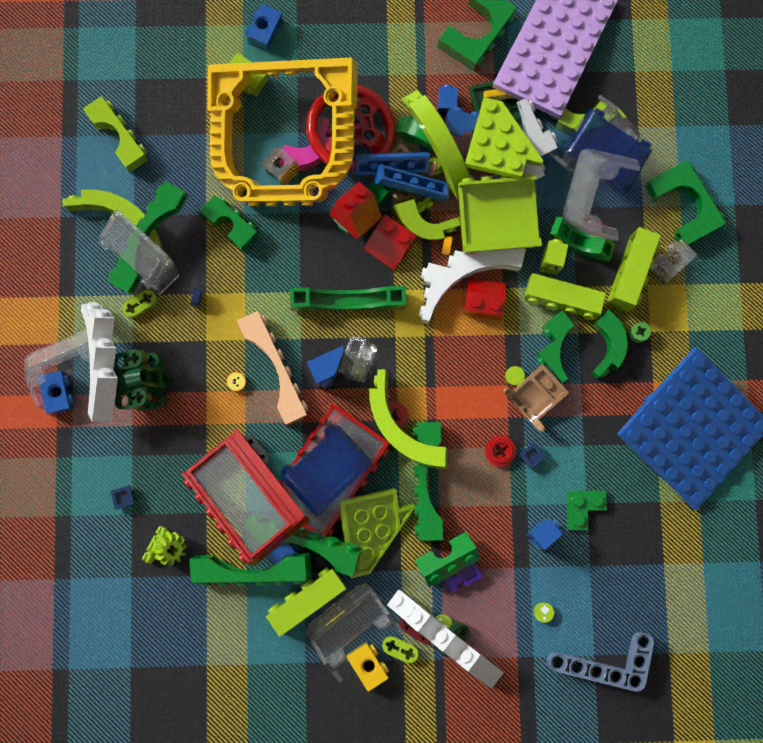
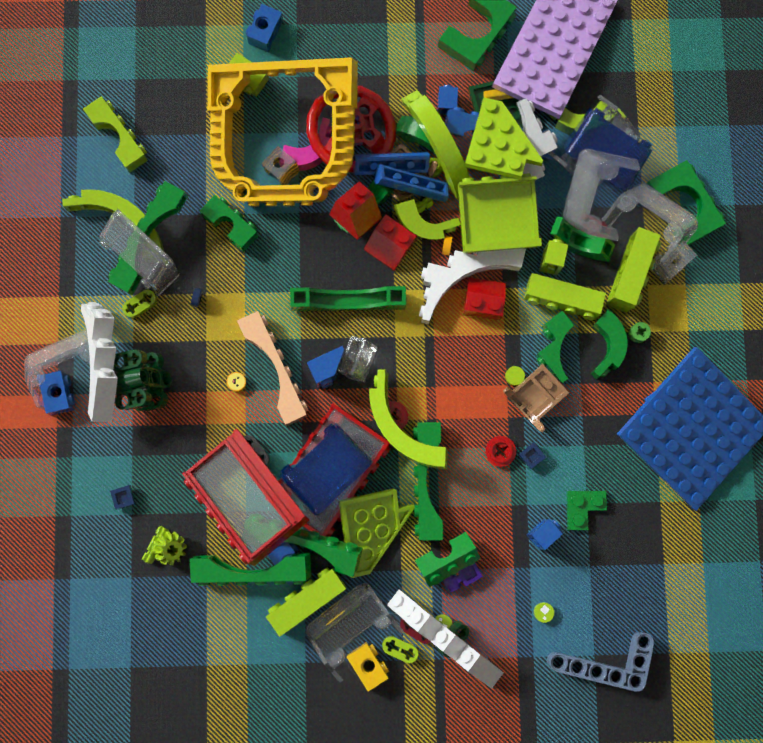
none -> clear windscreen [601,183,698,269]

